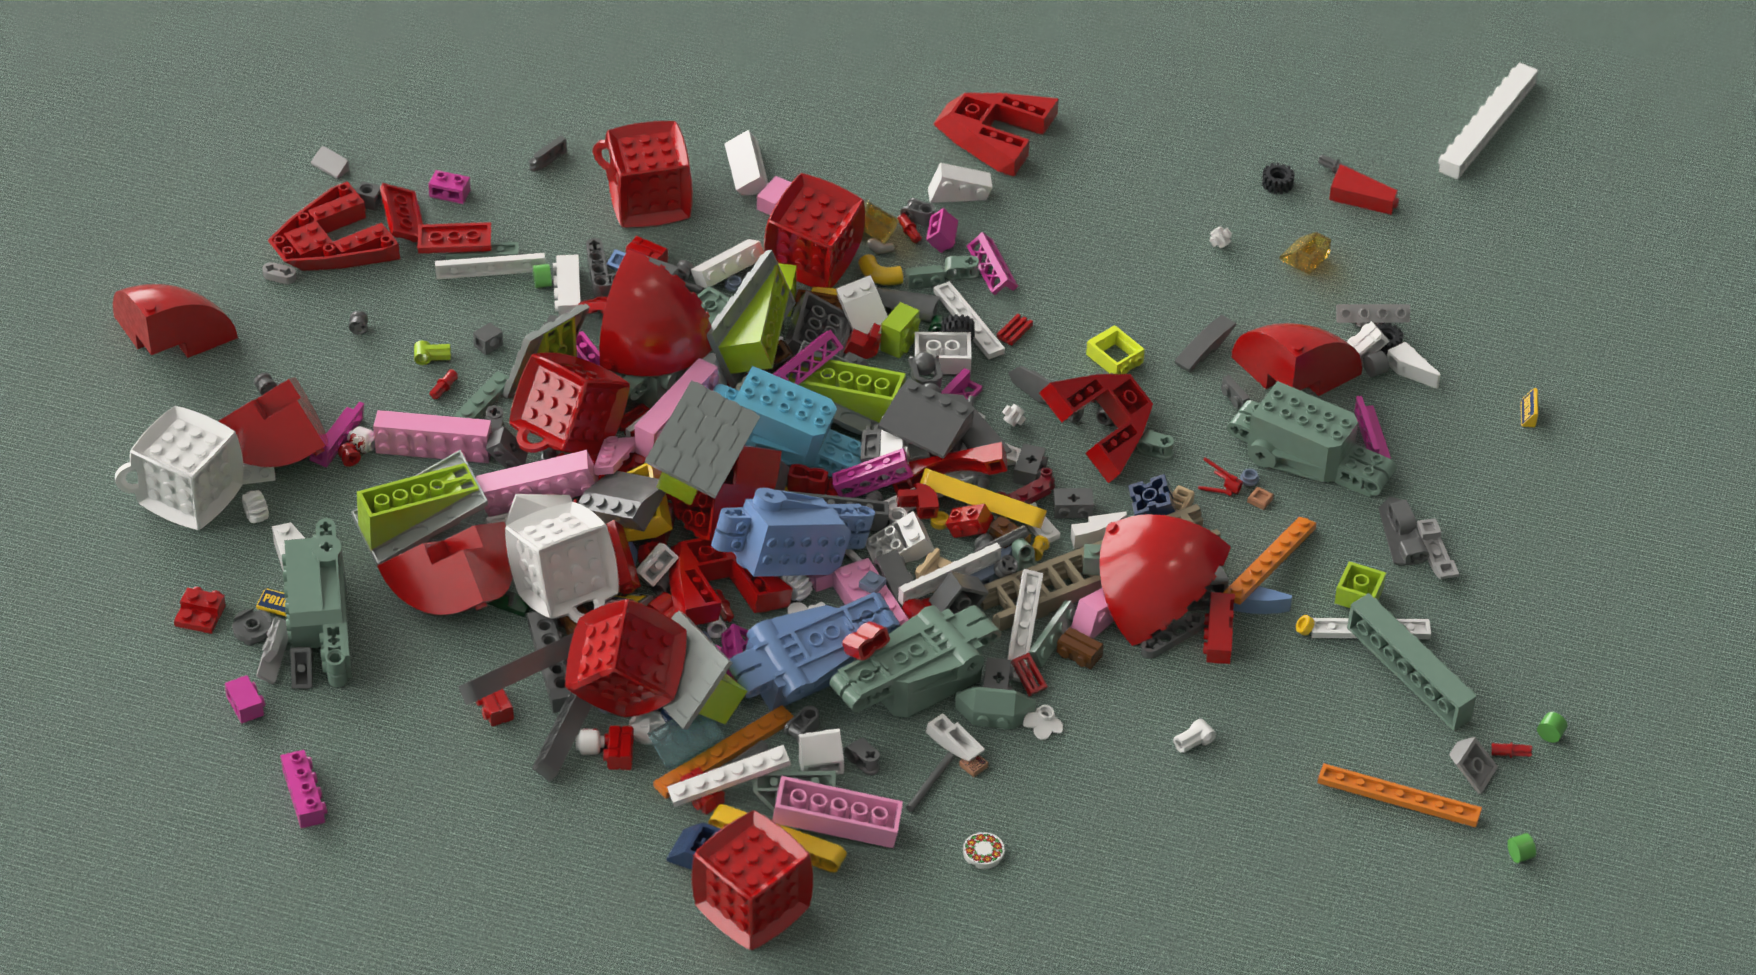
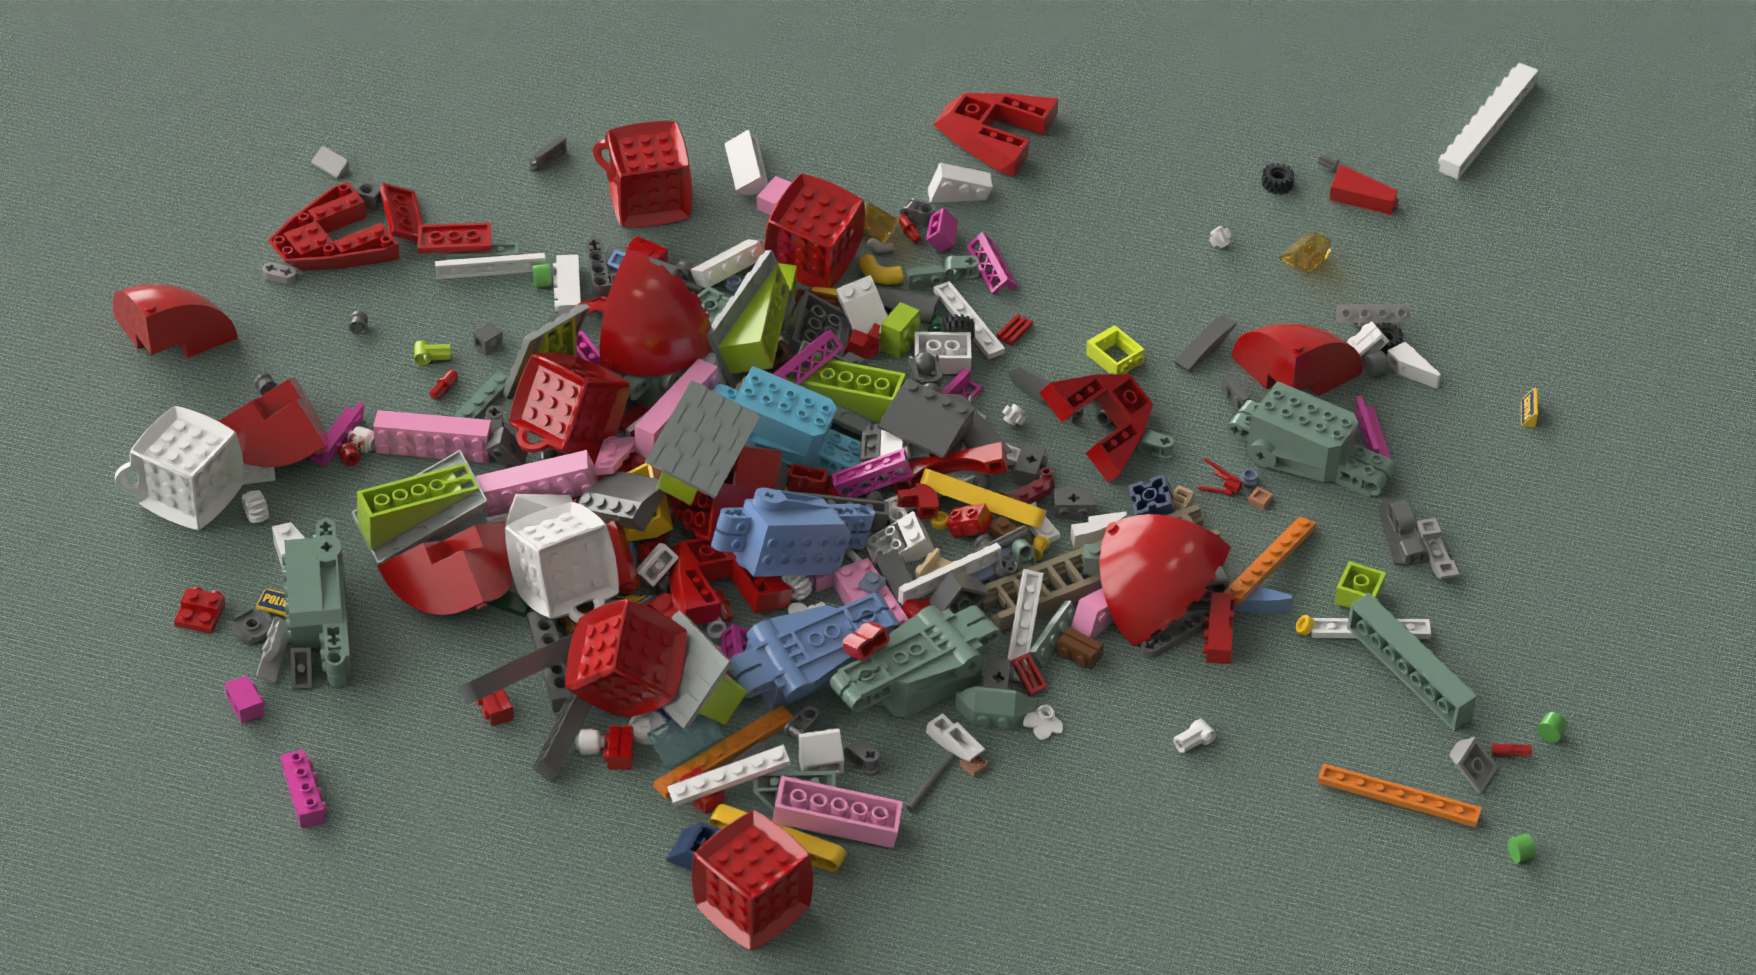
dark pink brick [428,170,471,204] -> none
tile [963,832,1004,869] -> none

